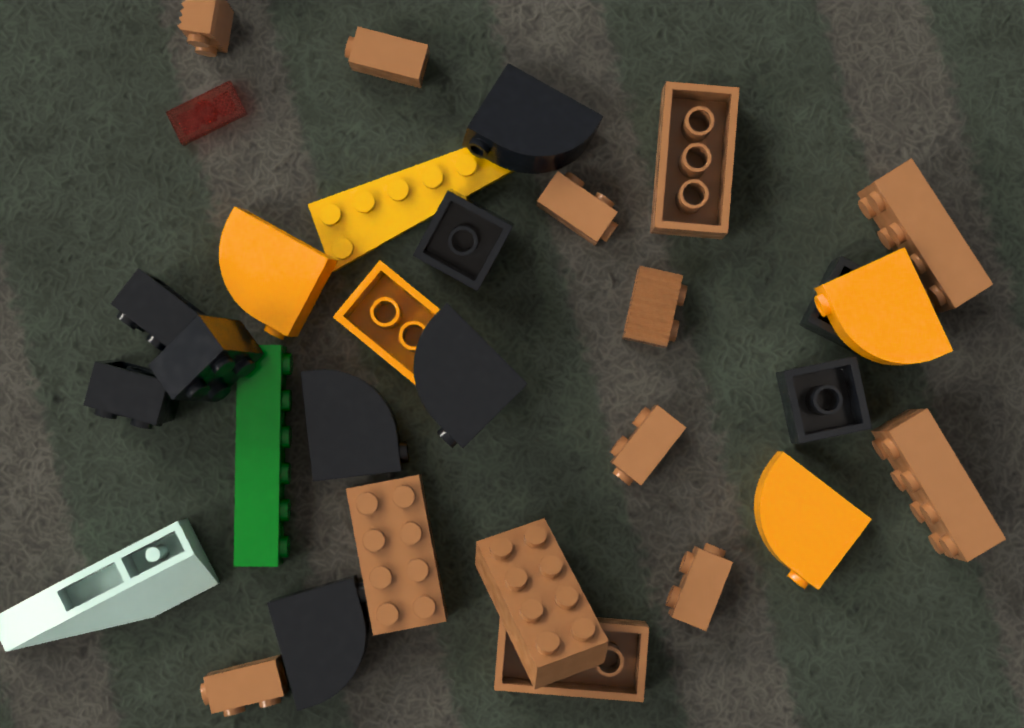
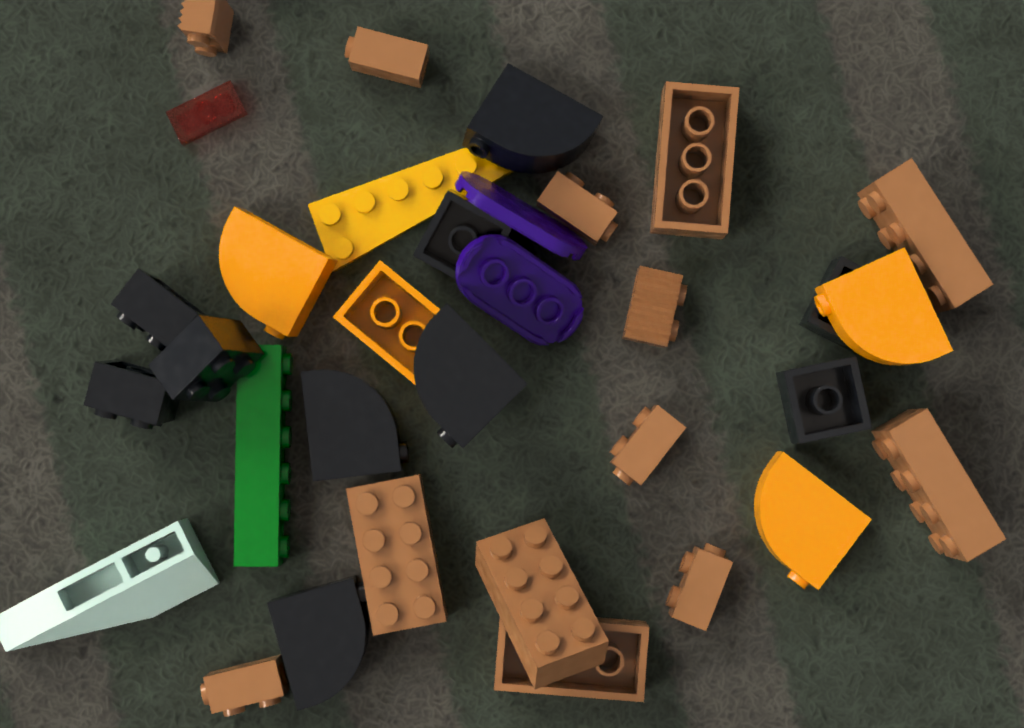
none -> dark purple tile [455,171,587,261]
none -> dark purple tile [455,234,584,345]

